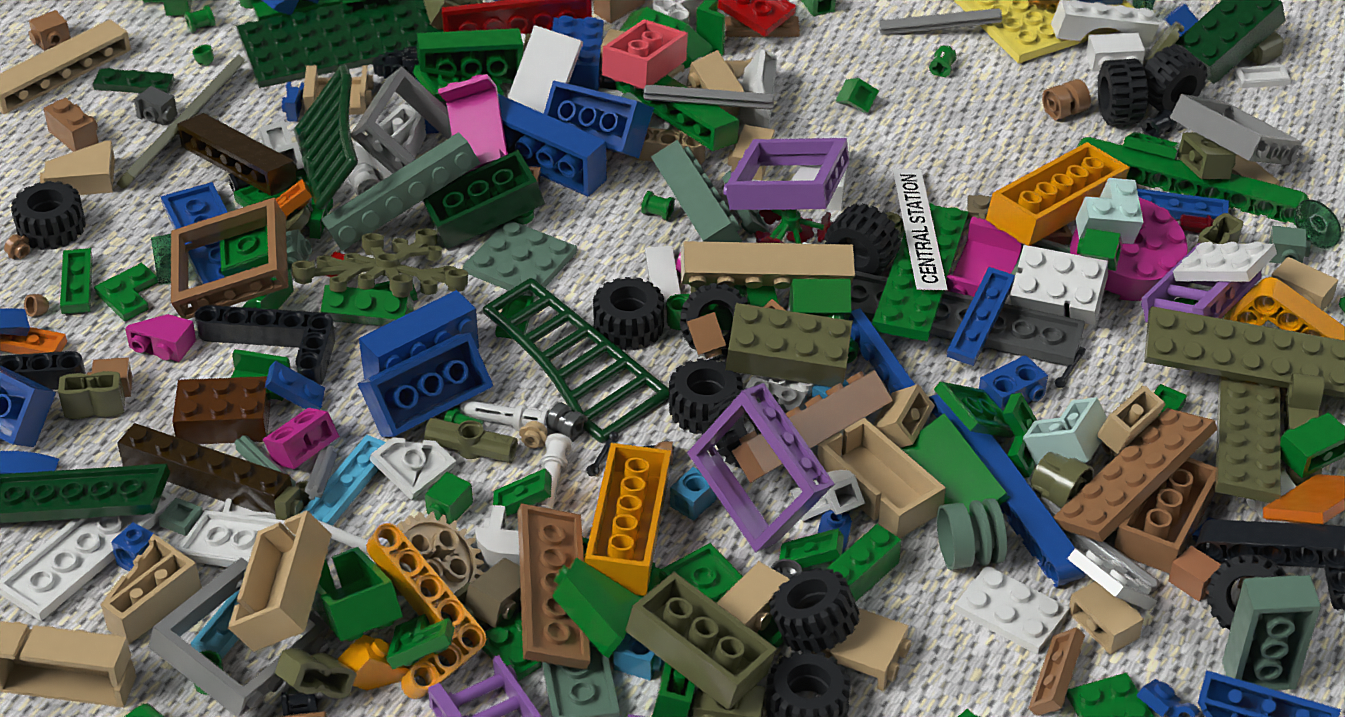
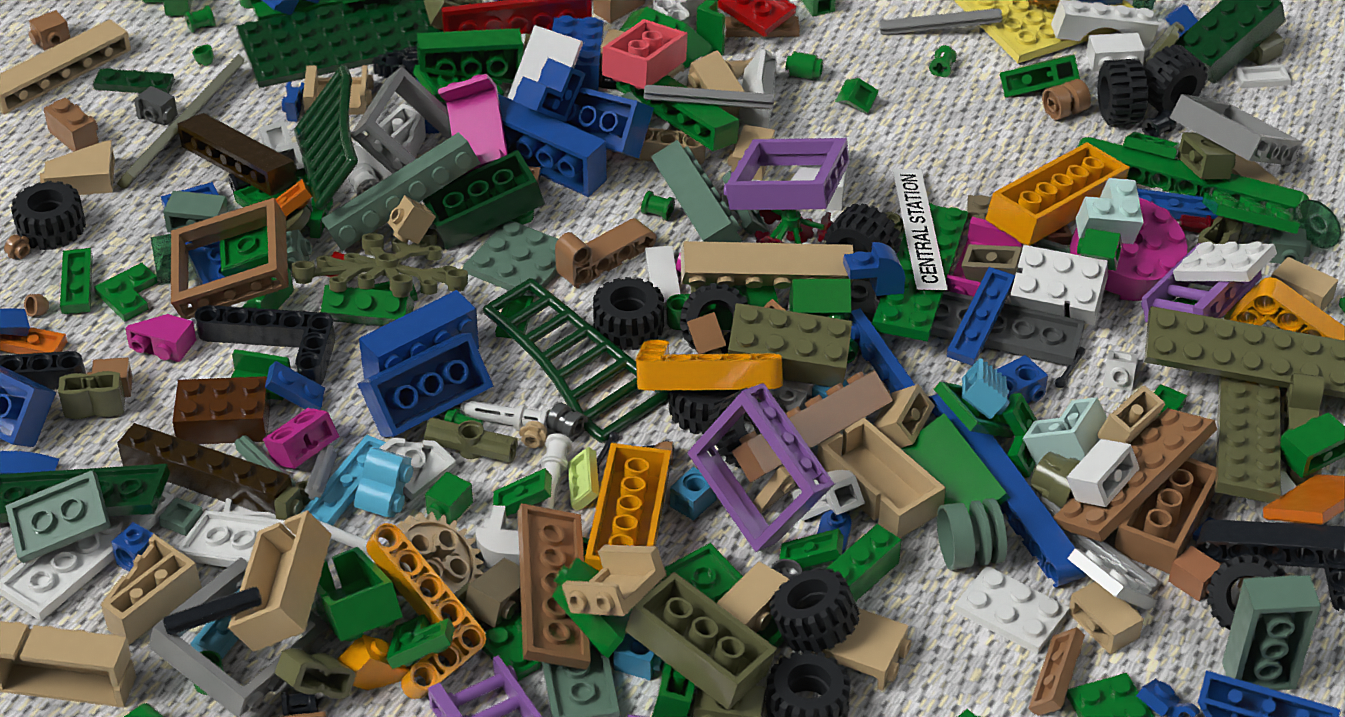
none -> sand green plate [5,470,111,563]
none -> sand green brick [163,191,229,233]
none -> black axle [163,586,263,635]
none -> medium azure brick [354,448,413,517]
none -> tan brick [387,196,435,244]
none -> blue brick [513,58,586,122]
none -> medium nougat beam [555,218,657,288]
none -> tan panel [562,545,666,616]
none -> yellowish green plate [568,447,599,510]
none -> light orange beam [636,340,783,391]
none -> tan wing [753,465,797,514]
none -> green brick [785,51,824,80]
none -> blue brick [843,242,905,296]
none -> dark tan slope [961,244,1023,282]
none -> medium azure brick [962,358,1010,419]
none -> green slope [999,54,1080,97]
none -> white brick [1066,439,1140,507]
none -> white bracket [1103,350,1138,391]
none -> green plate [1202,190,1300,234]

